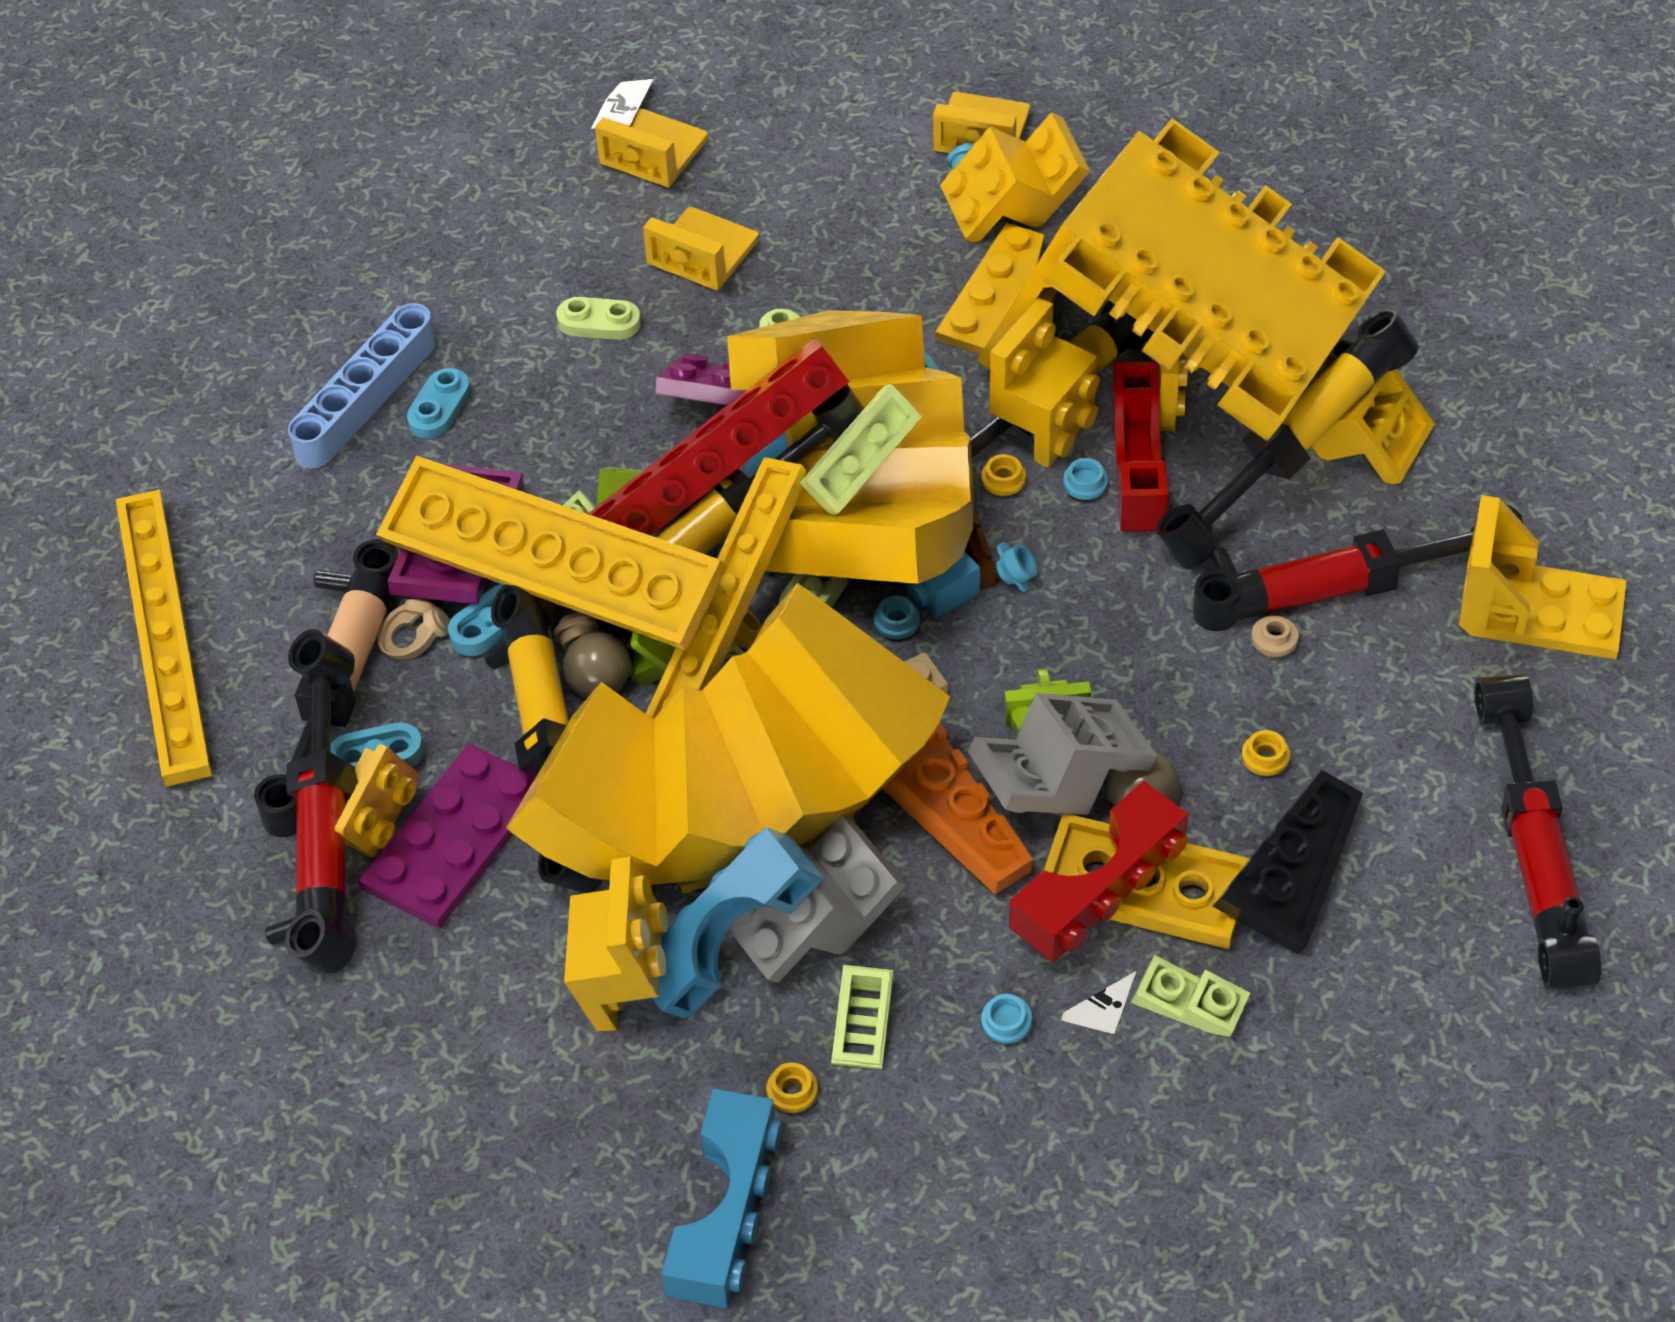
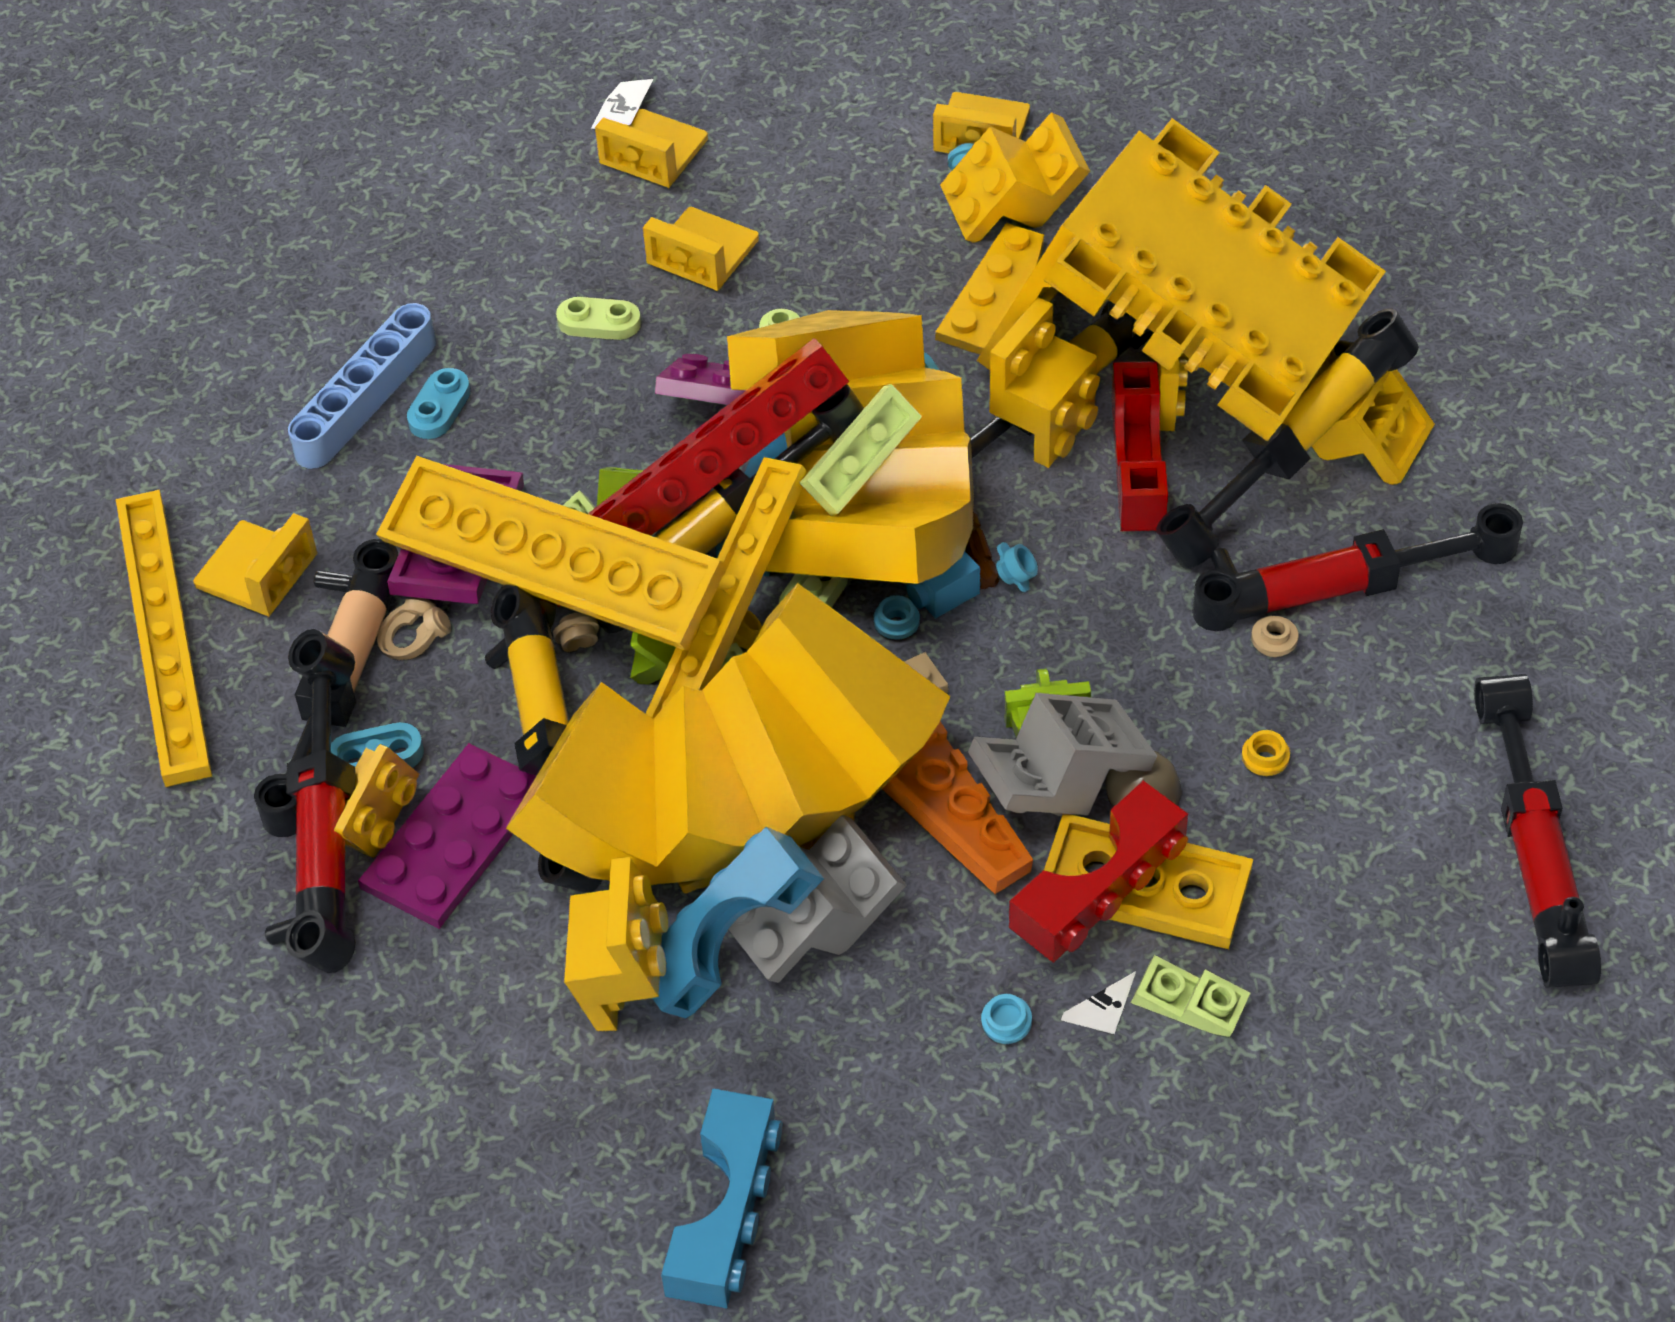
medium azure plate [448,584,505,656] -> none
dark tan hair [563,631,634,699] -> none
yellow plate [766,1062,818,1113] -> none
yellowish green slope [831,965,893,1070] -> none
yellow plate [981,454,1026,496] -> none
medium azure plate [1063,458,1108,500] -> none
black wing [1212,770,1363,954] -> none
yellow bracket [1458,495,1627,660] -> none
none -> yellow bracket [193,513,318,617]

